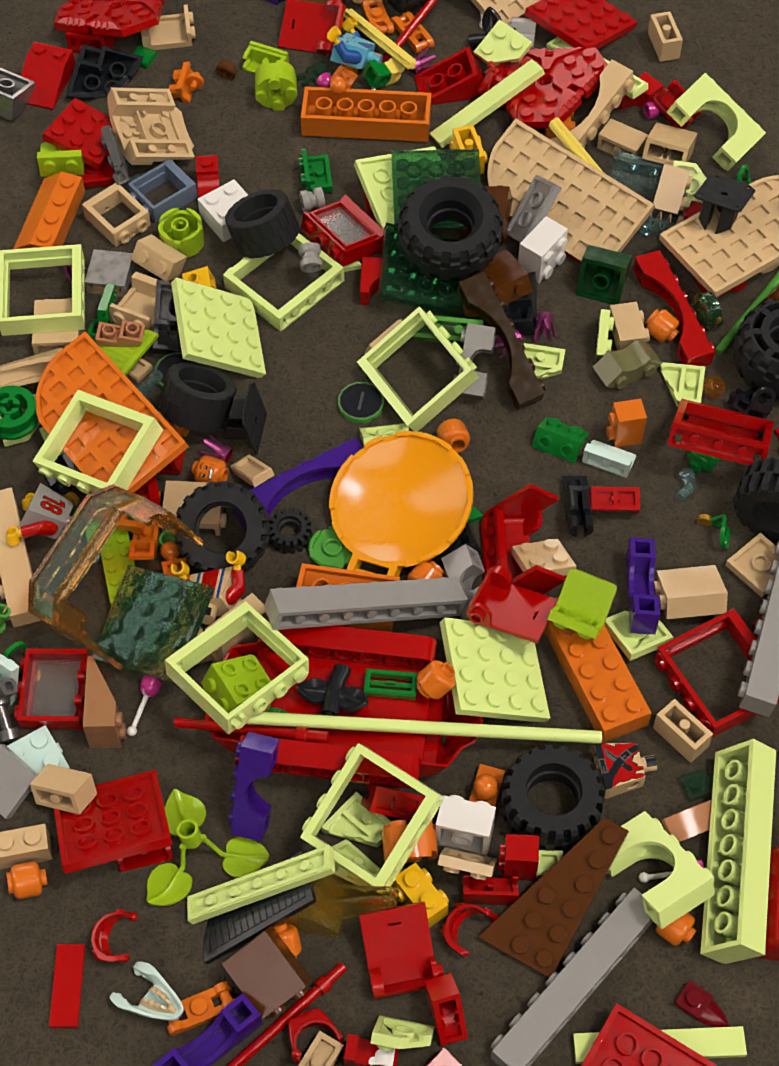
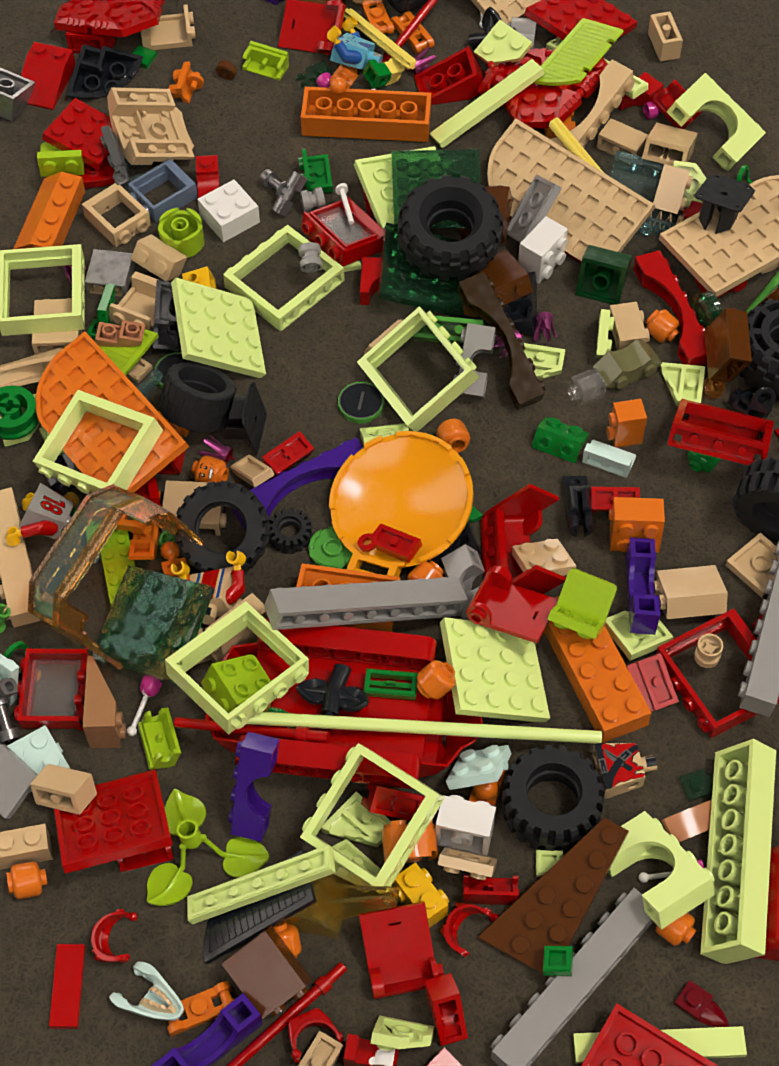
black tyre [225,189,300,258] -> none
lime brick [255,60,297,111] -> none
yellow brick [449,125,488,177] -> none
red brick [498,834,539,881] -> none
tan brick [653,699,713,763] -> none
clear light blue arm [675,468,697,502] -> none
green piece [697,514,731,549] -> none
none -> lime hinge [137,707,181,770]
none -> flat silver bar [259,169,307,217]
none -> red hinge [262,431,315,479]
none -> white piece [335,183,354,225]
none -> red hinge [357,523,422,563]
none -> light aqua plate [446,745,512,790]
none -> lime piece [533,18,624,86]
none -> green tile [543,946,573,976]
none -> clear brick [568,368,607,407]
none -> orange brick [609,497,665,553]
none -> plate [626,653,679,712]
none -> tan wheel [694,634,723,668]
none -> reddish brown brick [704,308,752,383]

